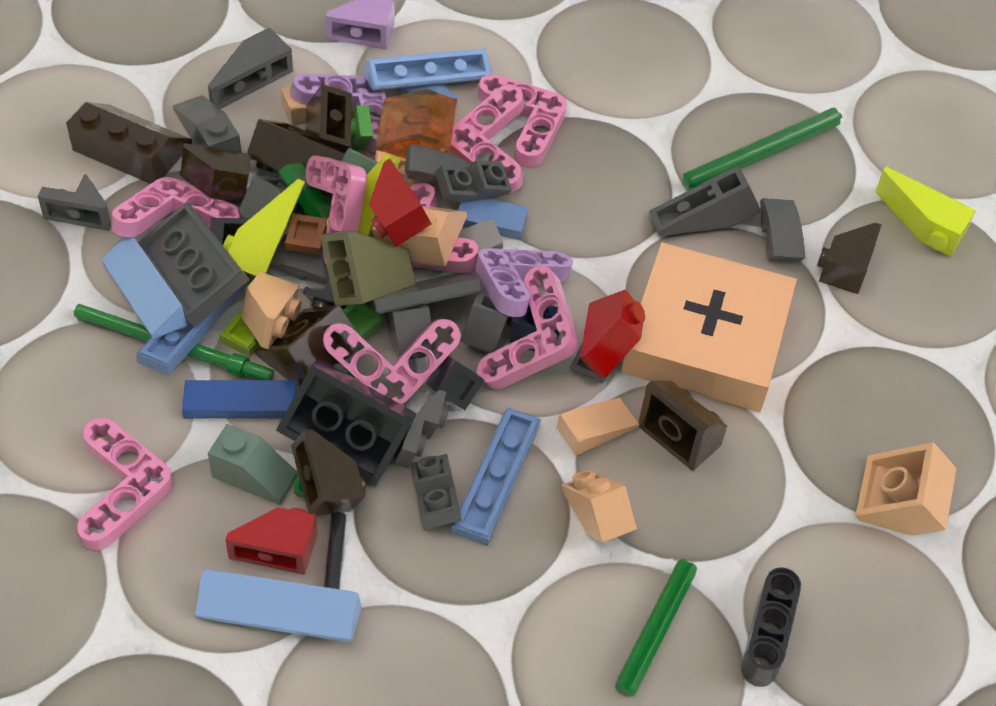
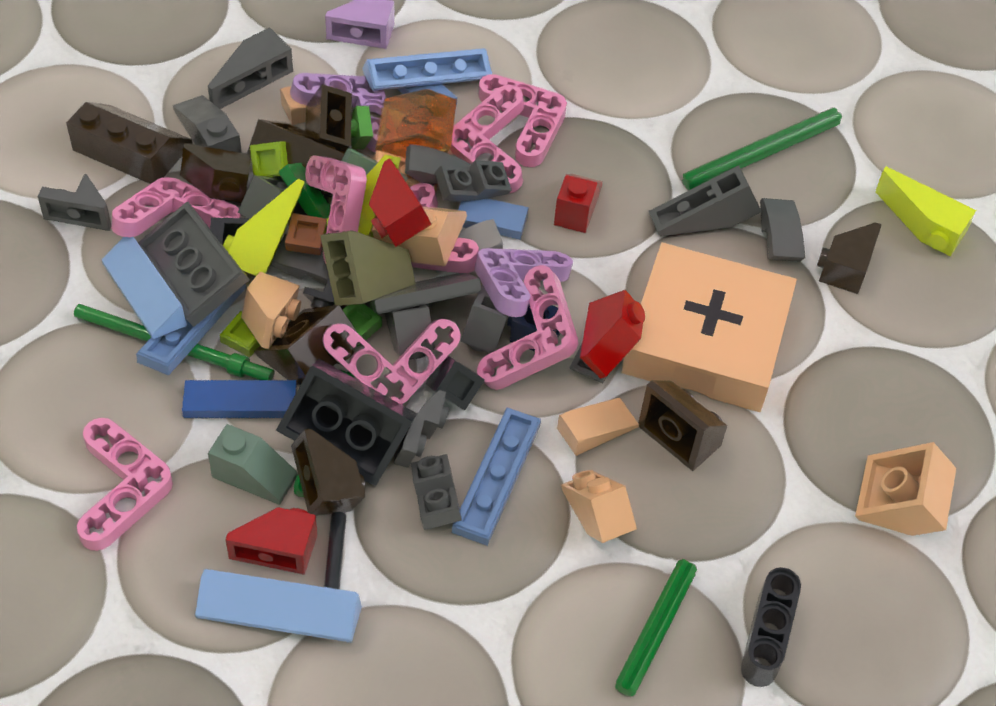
none -> lime tile [250,141,288,177]
none -> red slope [554,174,603,233]

